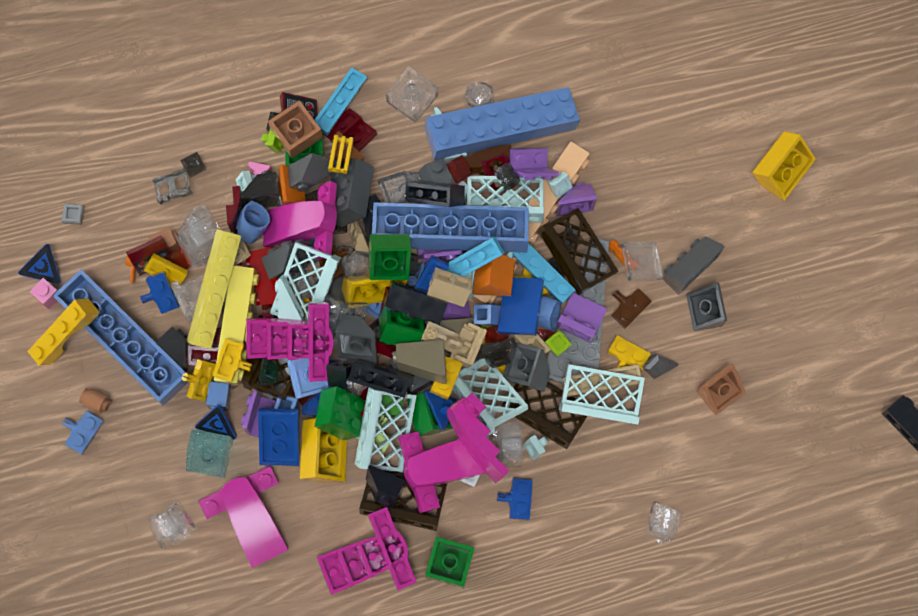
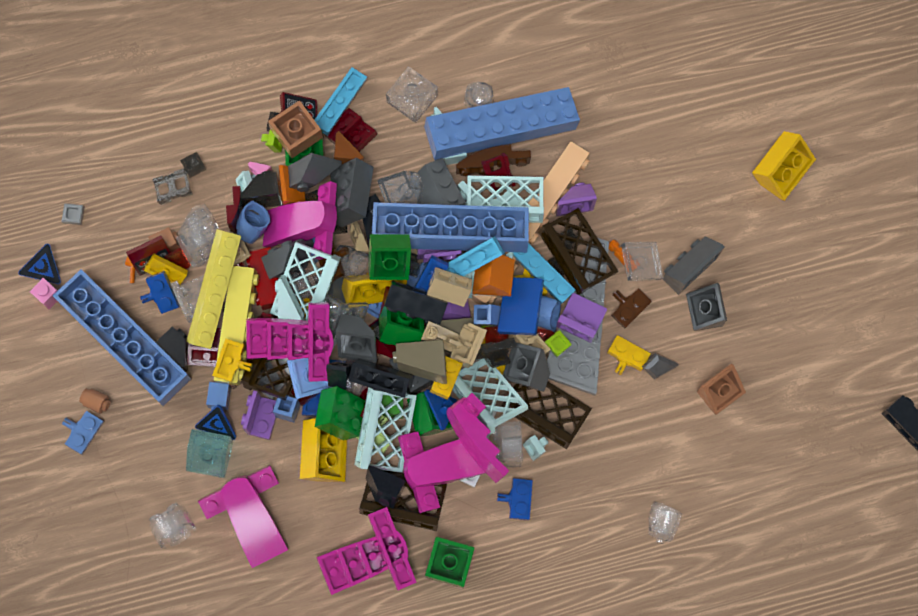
yellow arch [27,298,100,366] -> none
yellow plate [182,359,216,401] -> none
blue tile [258,408,299,466] -> none
clear green slope [259,358,279,384] -> none
yellow tile [328,135,353,174] -> none
black brick [405,180,465,207] -> none
clear red slope [446,155,472,183] -> none
clear smoke wheel [494,163,520,190] -> none
medium lavender bracket [510,147,559,180] -> none
light aqua tile [547,172,572,199] -> none
light aqua fence [559,364,645,425] -> none
tan tile [562,364,641,397] -> none

